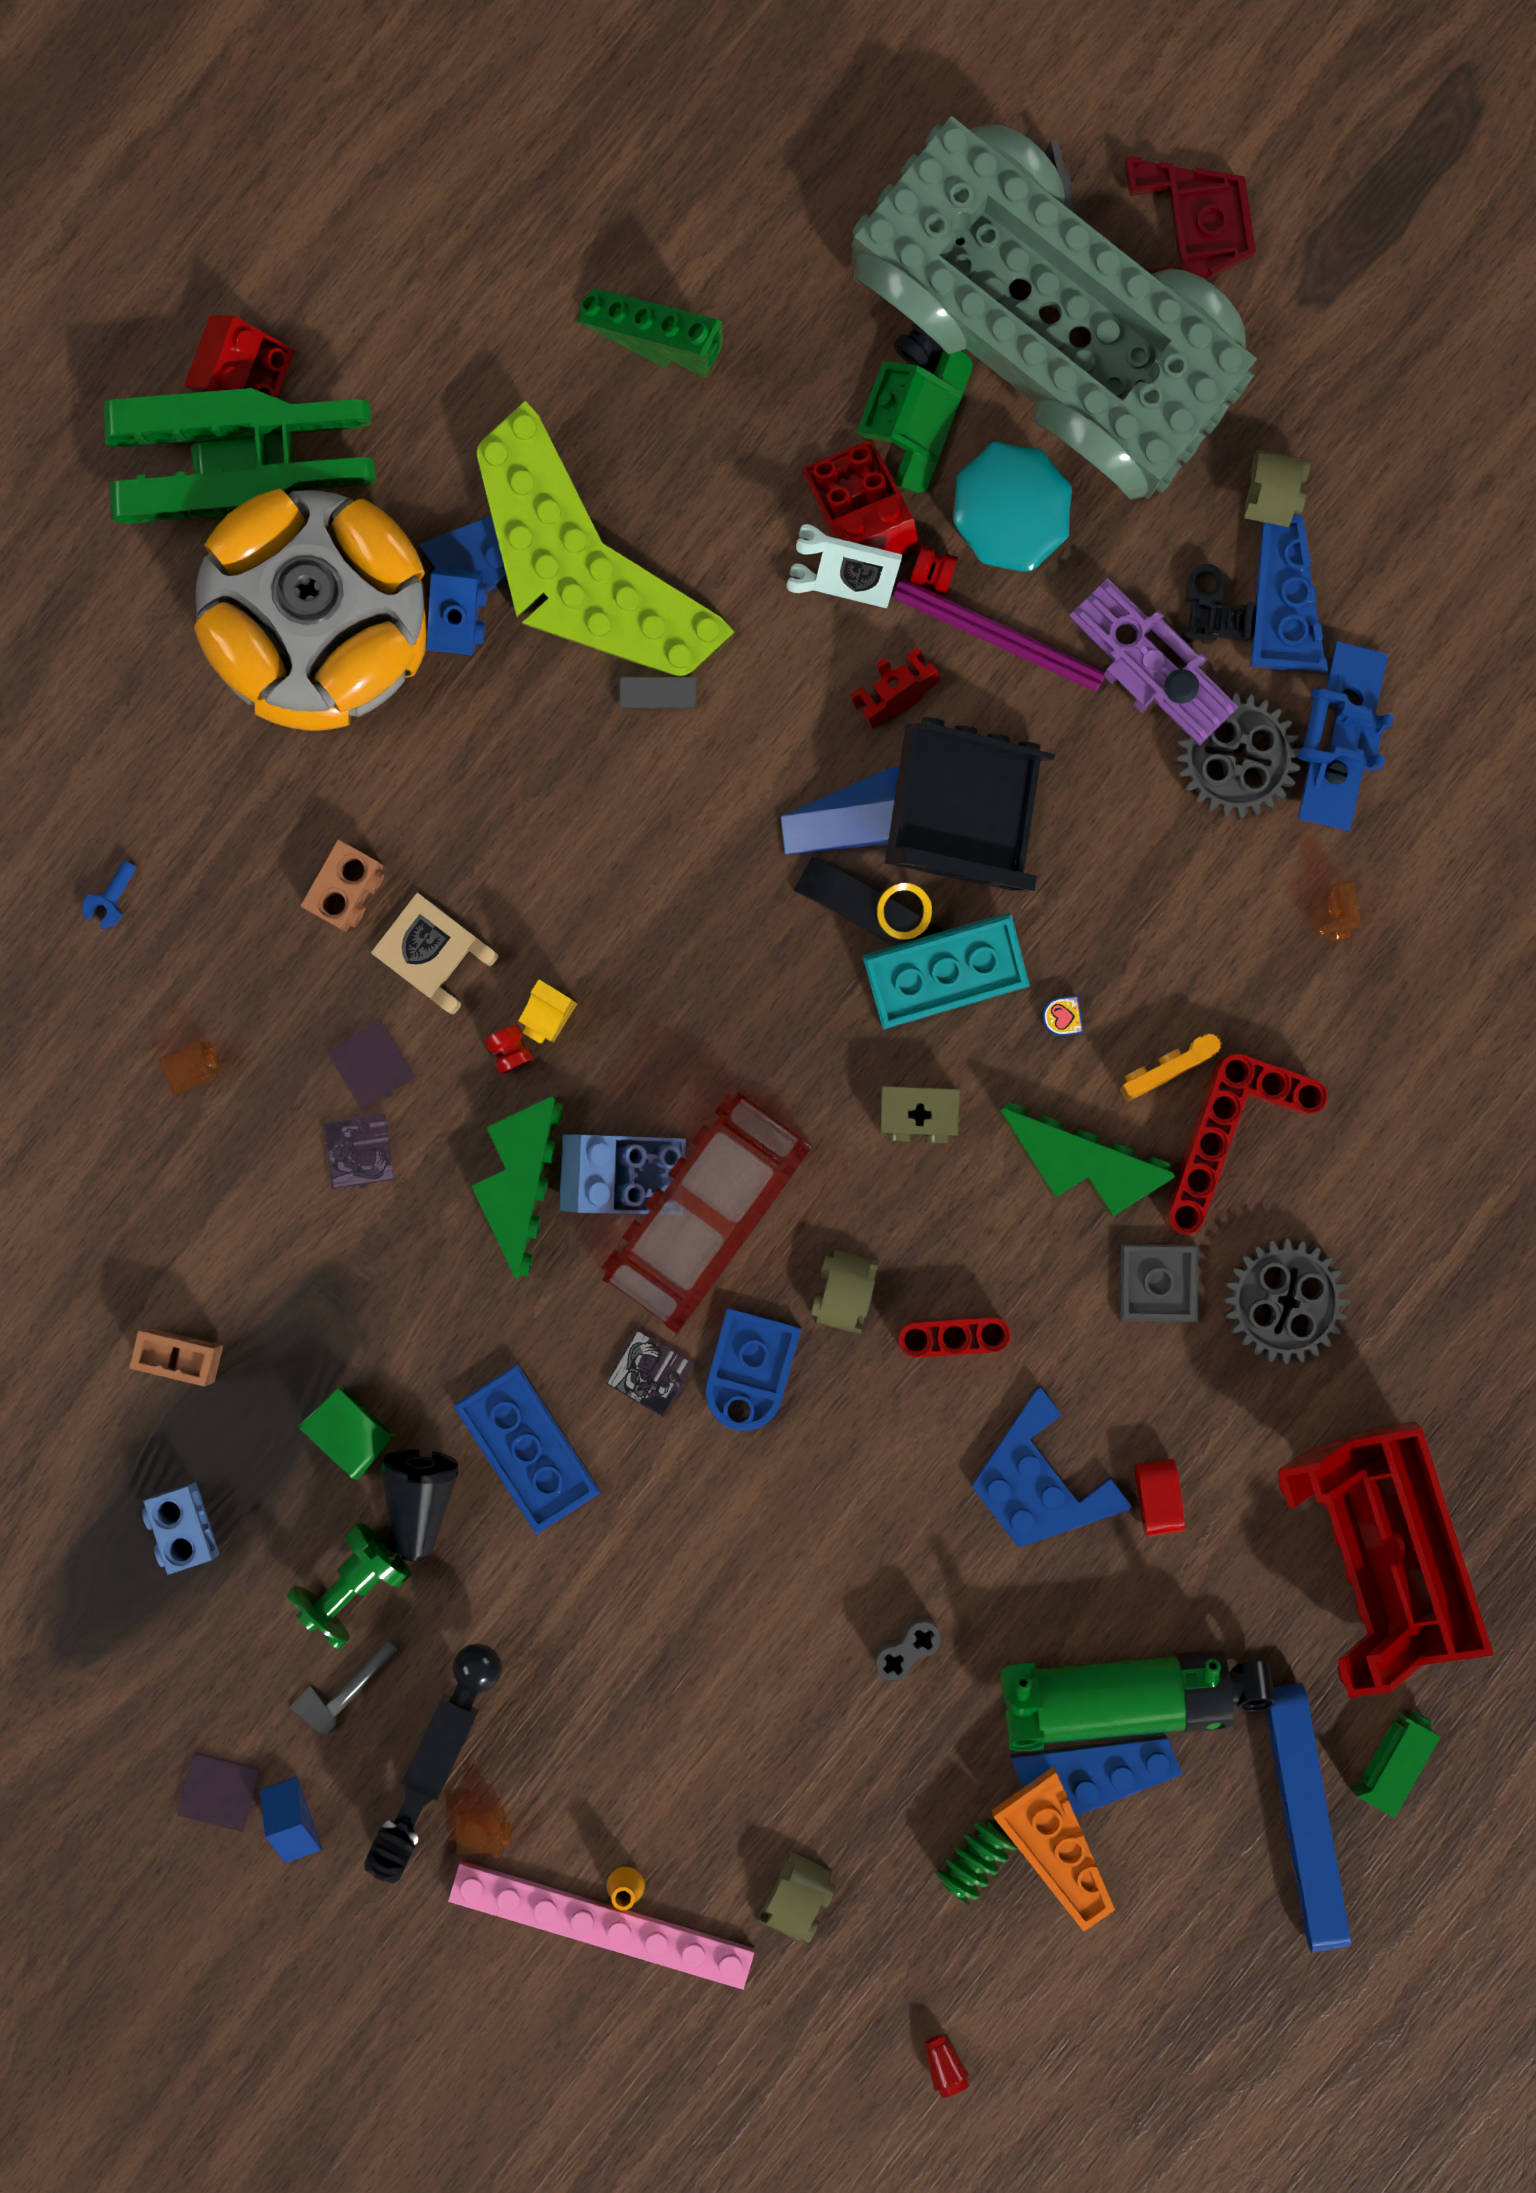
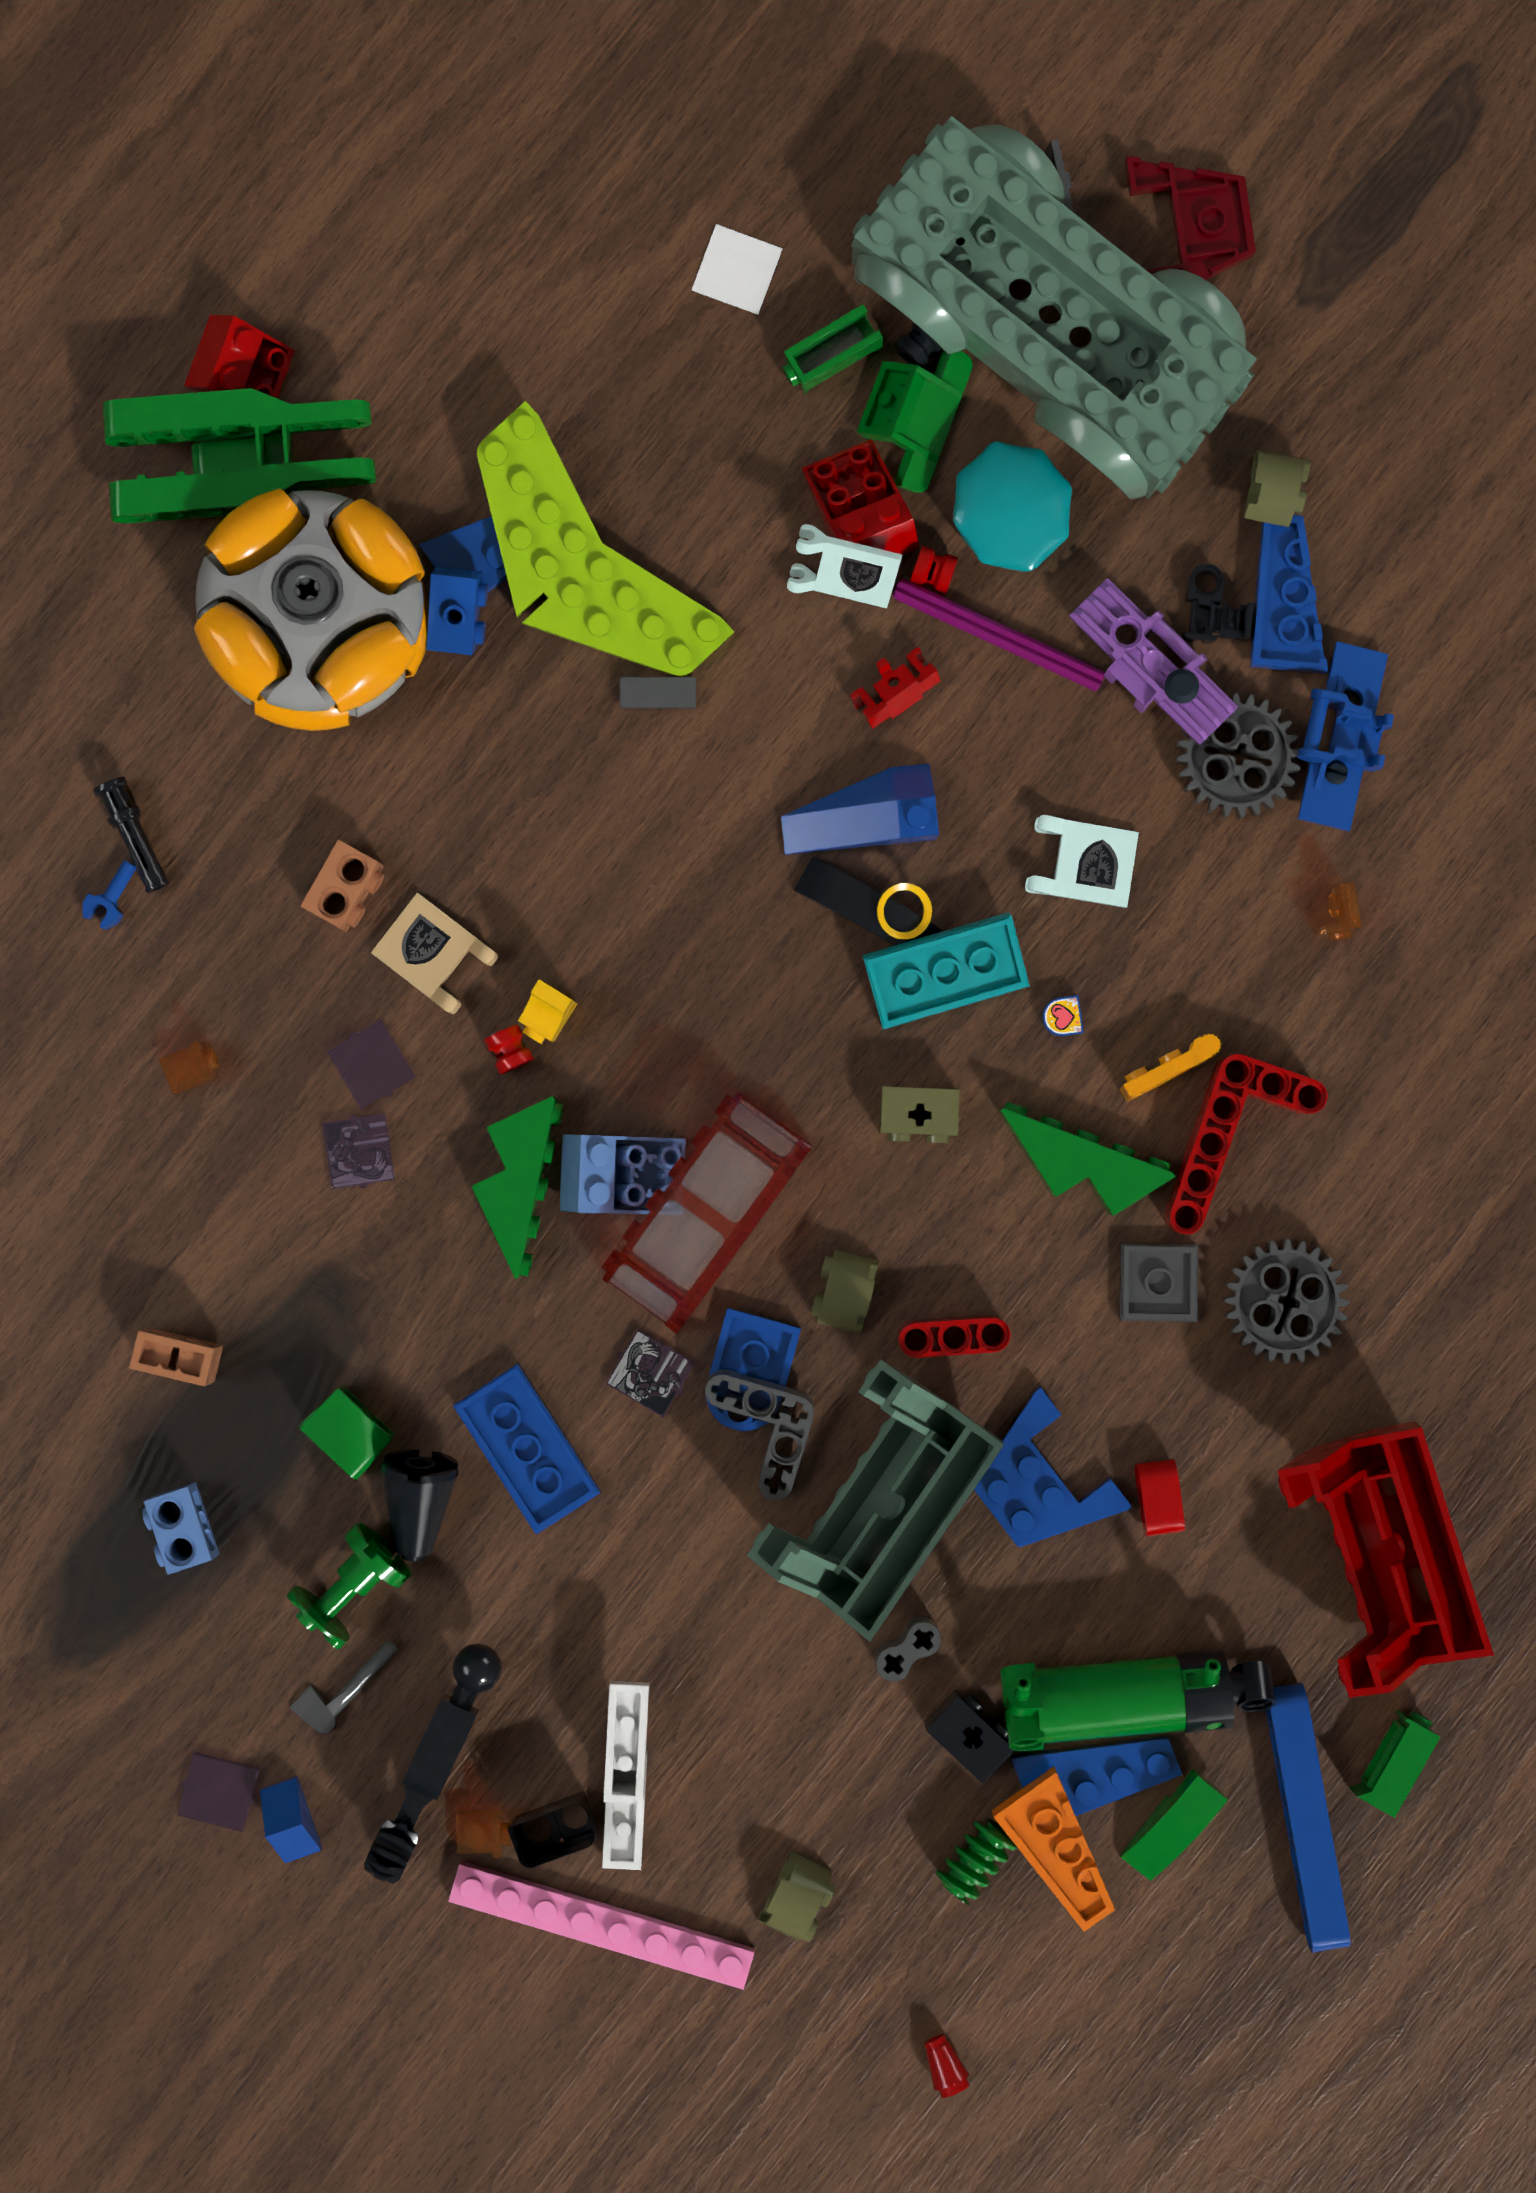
green slope [576,288,723,378] -> none
light orange cone [606,1867,645,1910] -> none
black panel [885,717,1055,891] -> none
none -> black pin [93,777,170,893]
none -> black piece [507,1791,598,1868]
none -> white bracket [602,1681,649,1870]
none -> white sticker [692,224,783,315]
none -> dark grey beam [705,1369,815,1501]
none -> sand green wedge [747,1359,1004,1642]
none -> green window [782,304,883,394]
none -> black brick [924,1689,1014,1784]
none -> light aqua flag [1025,815,1139,908]
none -> green slope [1119,1769,1228,1881]

